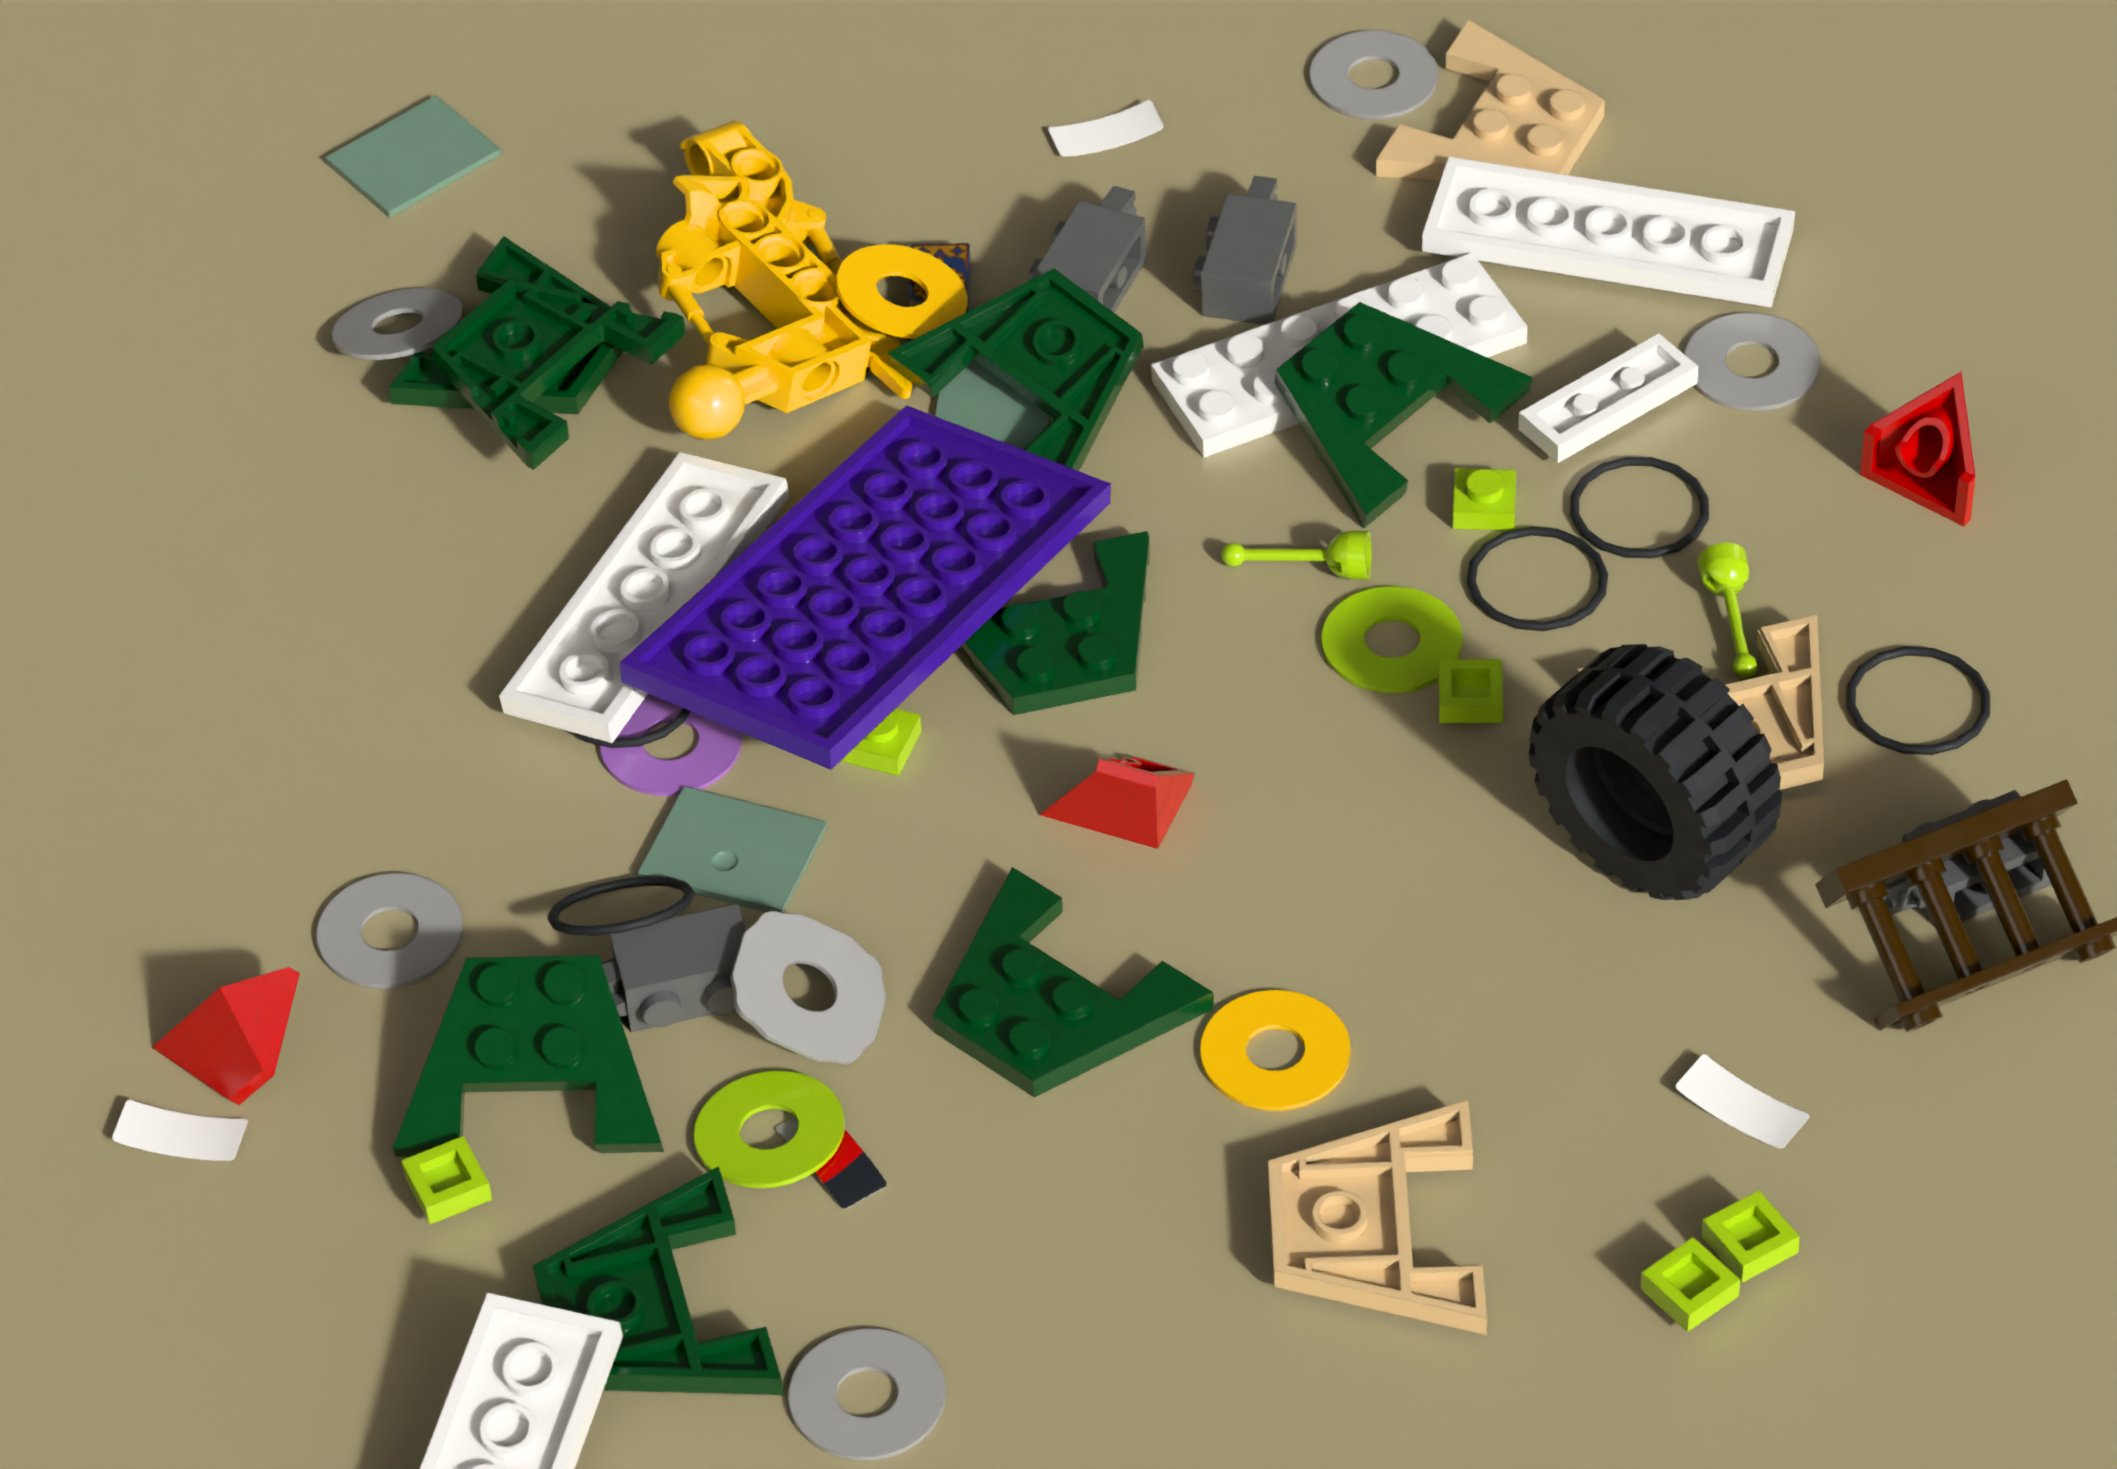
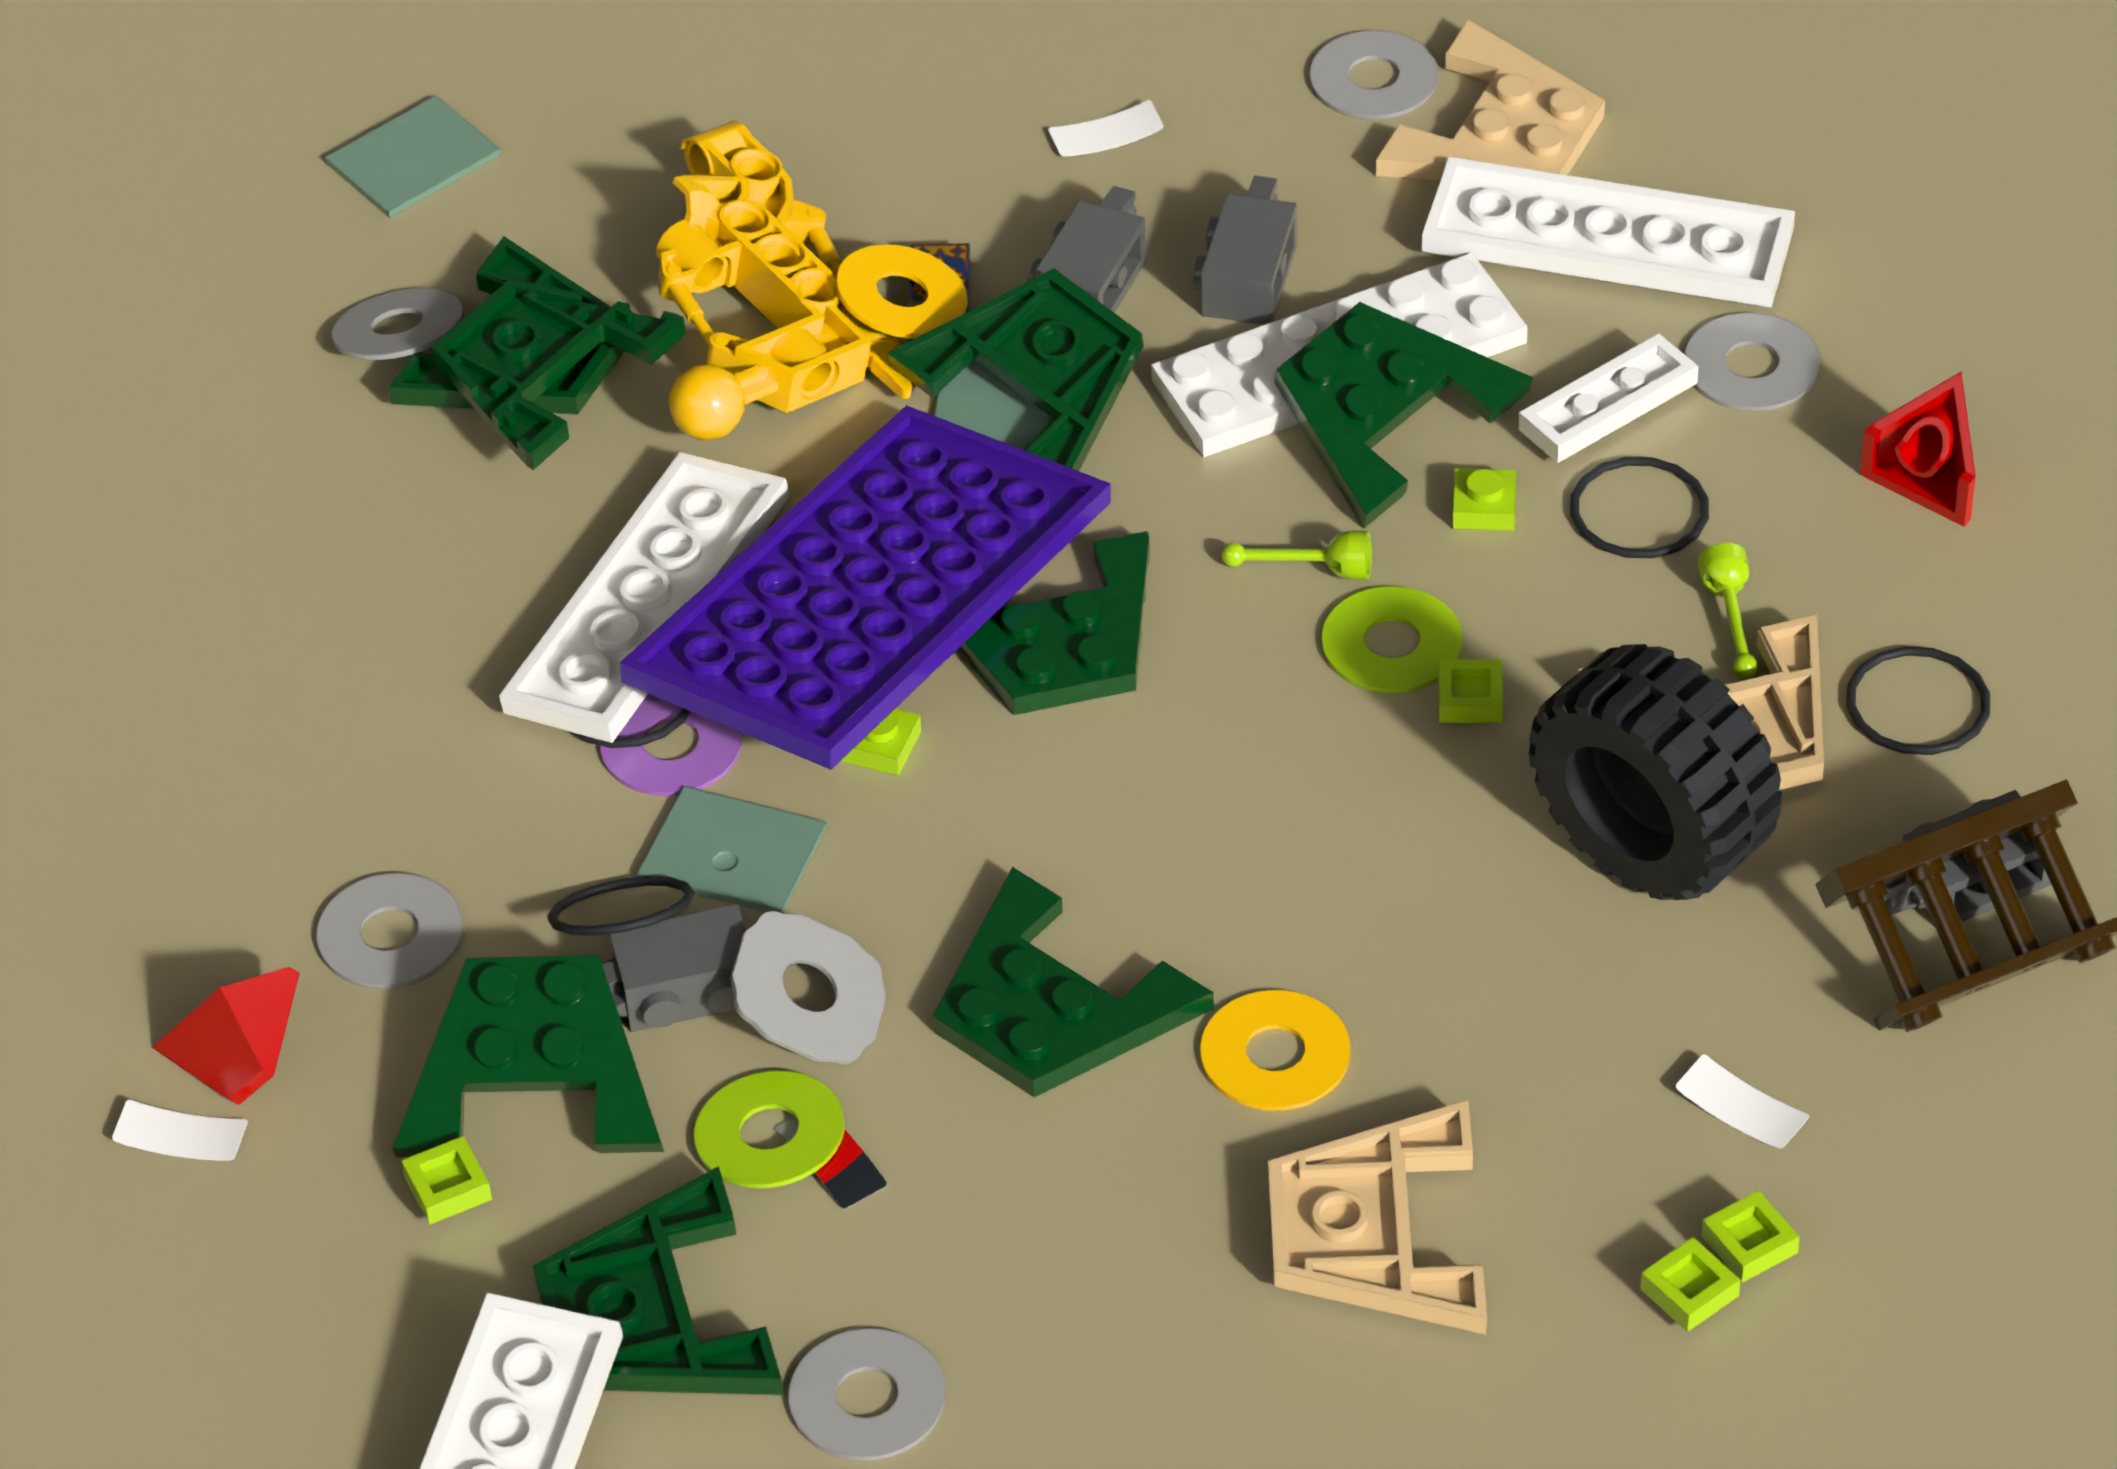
red slope [1039,756,1195,849] -> none
black piece [1466,526,1608,631] -> none

